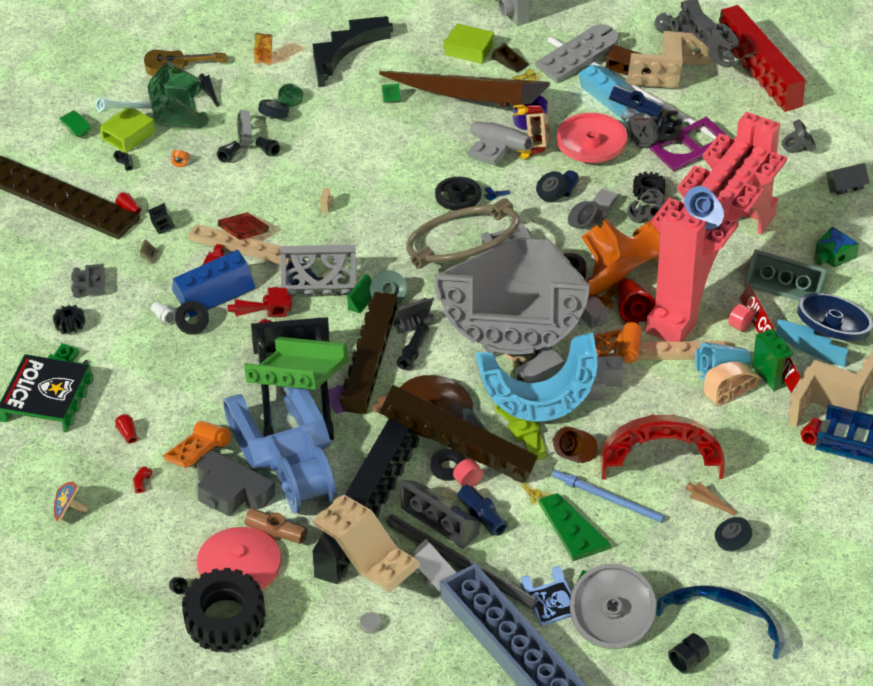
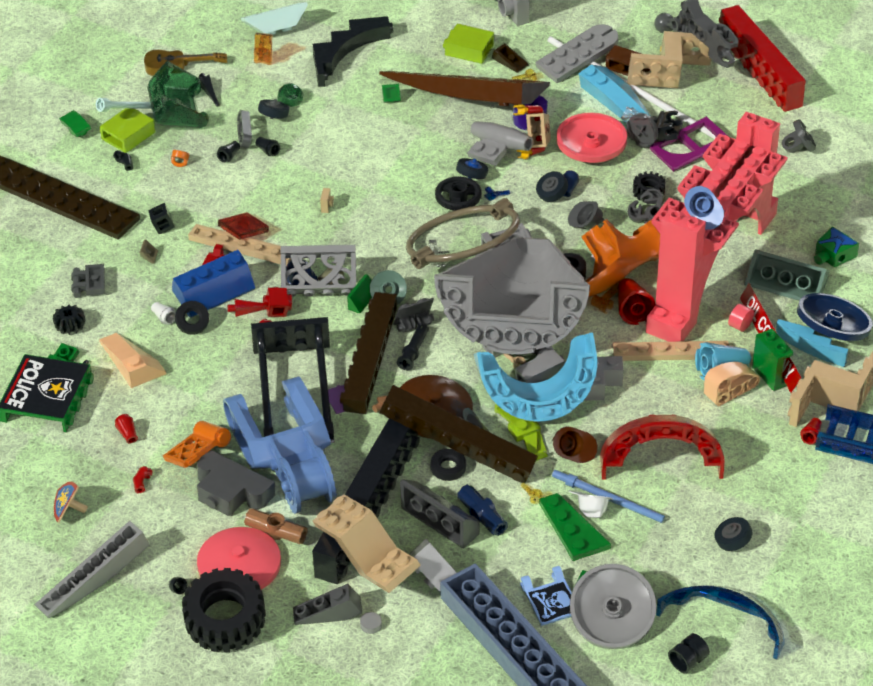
red cone [115,192,142,214] -> none
bright green panel [244,337,349,390] -> none
dark grey axle [386,514,538,609] -> none
coral piece [453,459,483,487] -> none
light grey brick [581,296,608,329] -> none
light grey slope [593,188,619,218] -> none
orange piece [594,322,642,363] -> none
dark blue piece [609,85,663,118] -> none
medium nougat piece [686,481,736,515] -> none
black brick [826,163,870,195] -> none
none -> light grey slope [34,521,149,618]
none -> light nougat wedge [99,333,166,388]
none -> light aqua wedge [241,2,308,36]
none -> dark grey slope [293,584,362,625]
none -> clear bracket [429,239,450,268]
none -> black wheel [456,158,488,179]
none -> white piece [569,490,613,518]

